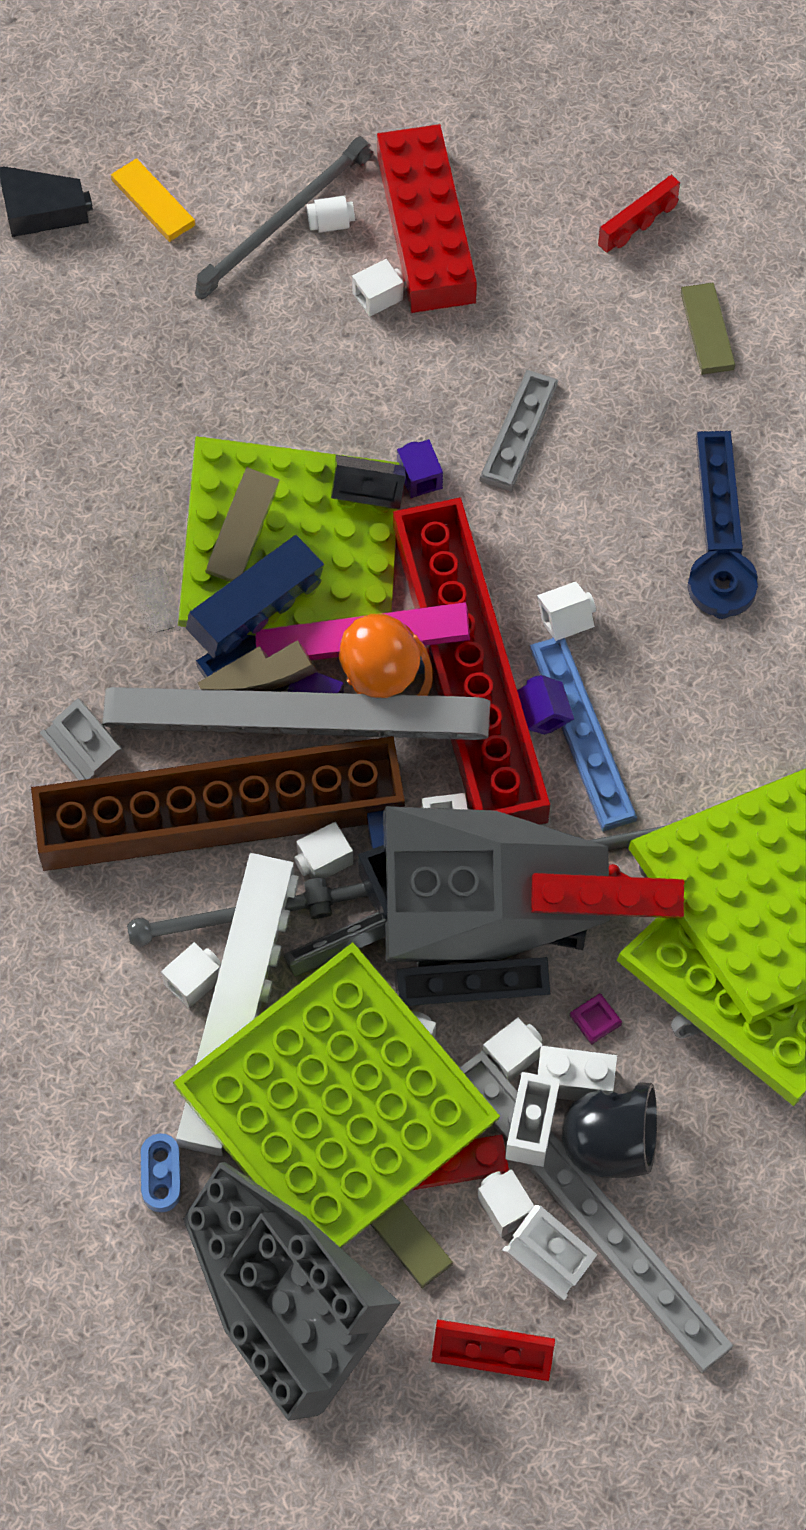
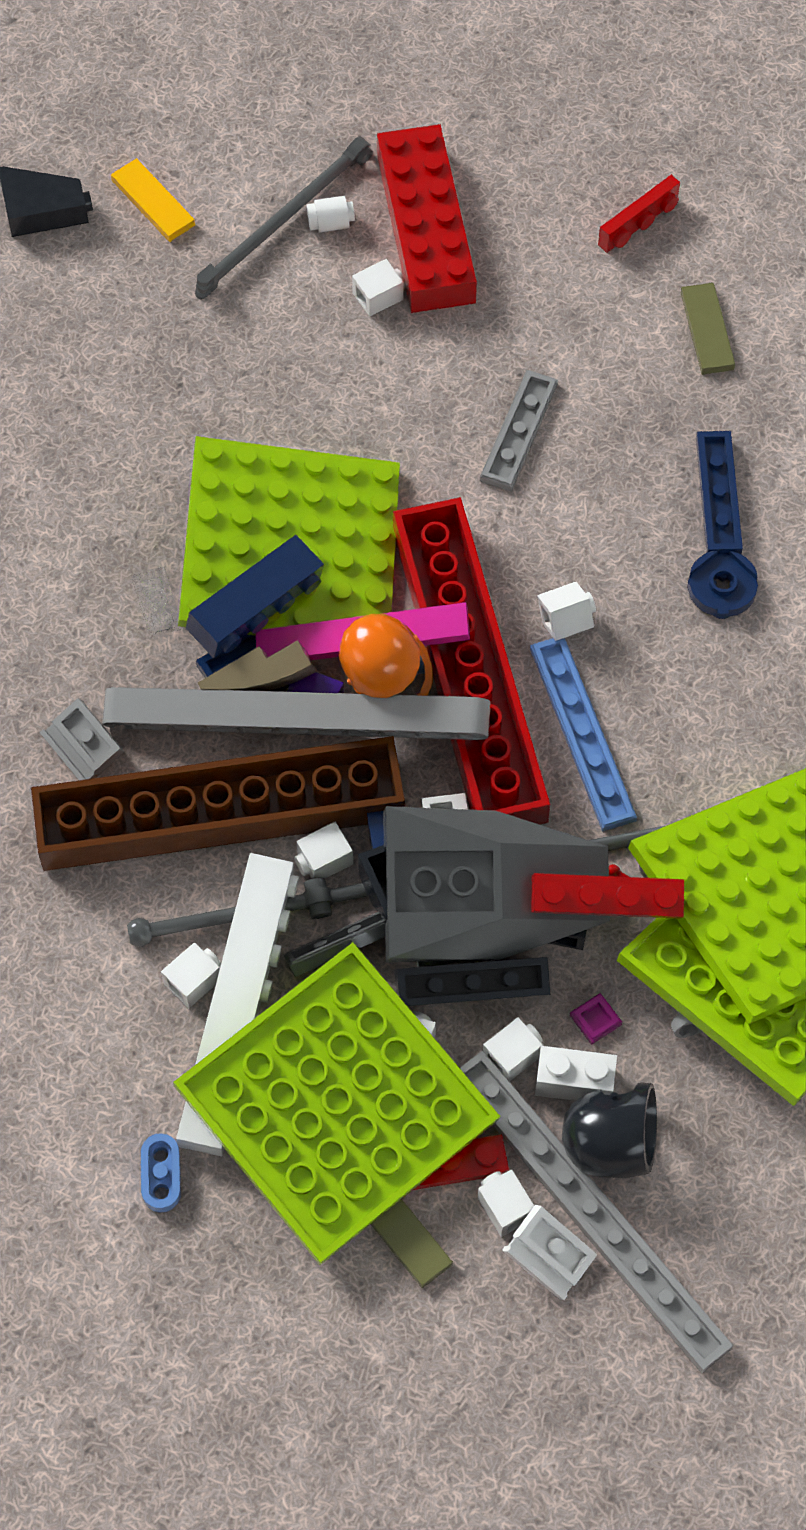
dark grey wedge [183,1162,401,1421] -> none
dark tan slope [205,467,279,582] -> none
black panel [331,455,406,509] -> none
dark purple brick [397,439,443,498] -> none
red plate [431,1319,555,1381] -> none
white brick [505,1072,560,1167] -> none
dark purple brick [517,675,574,735] -> none

